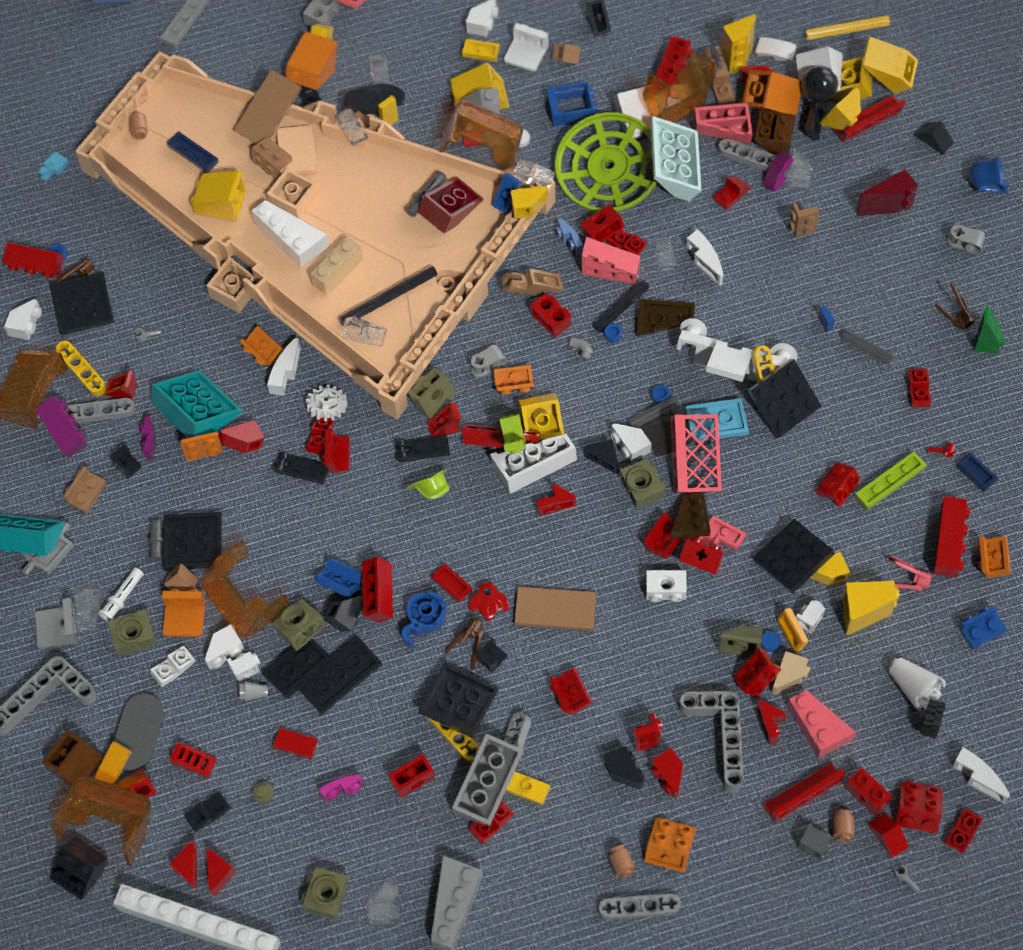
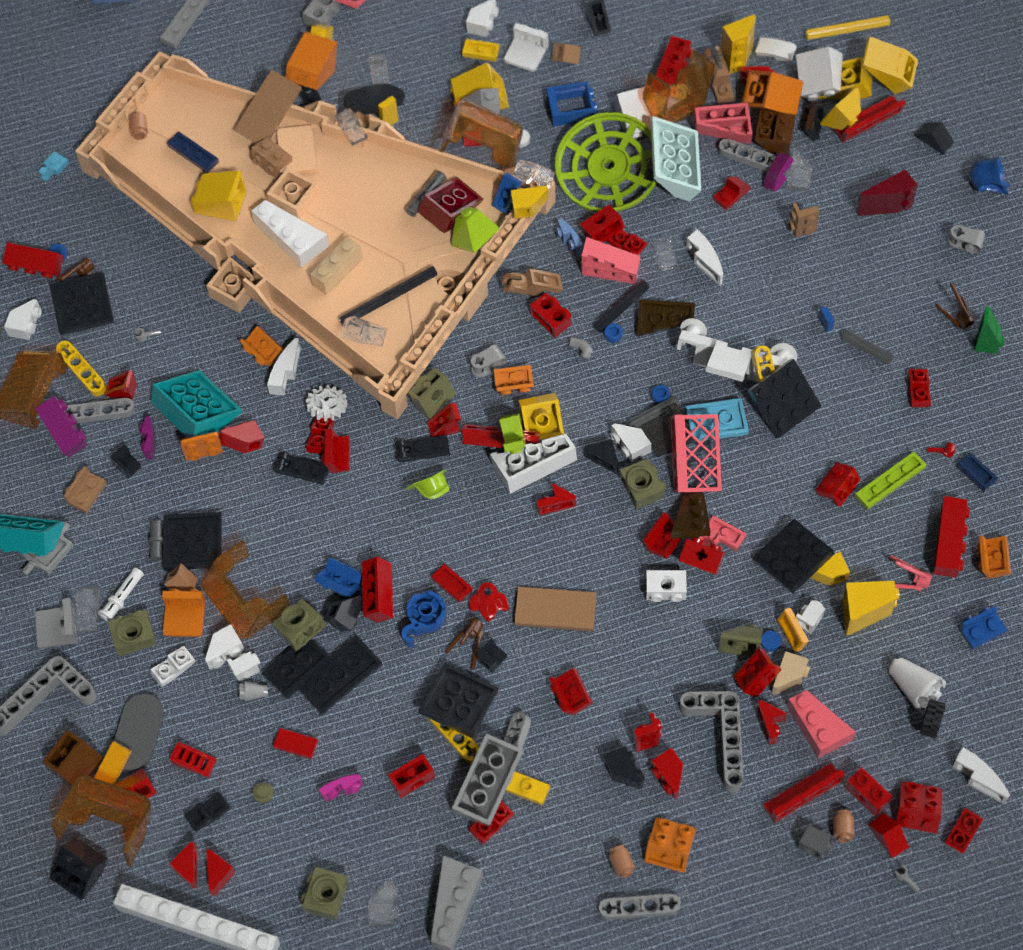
black cylinder [801,66,838,102] -> none
none -> lime slope [452,207,499,253]

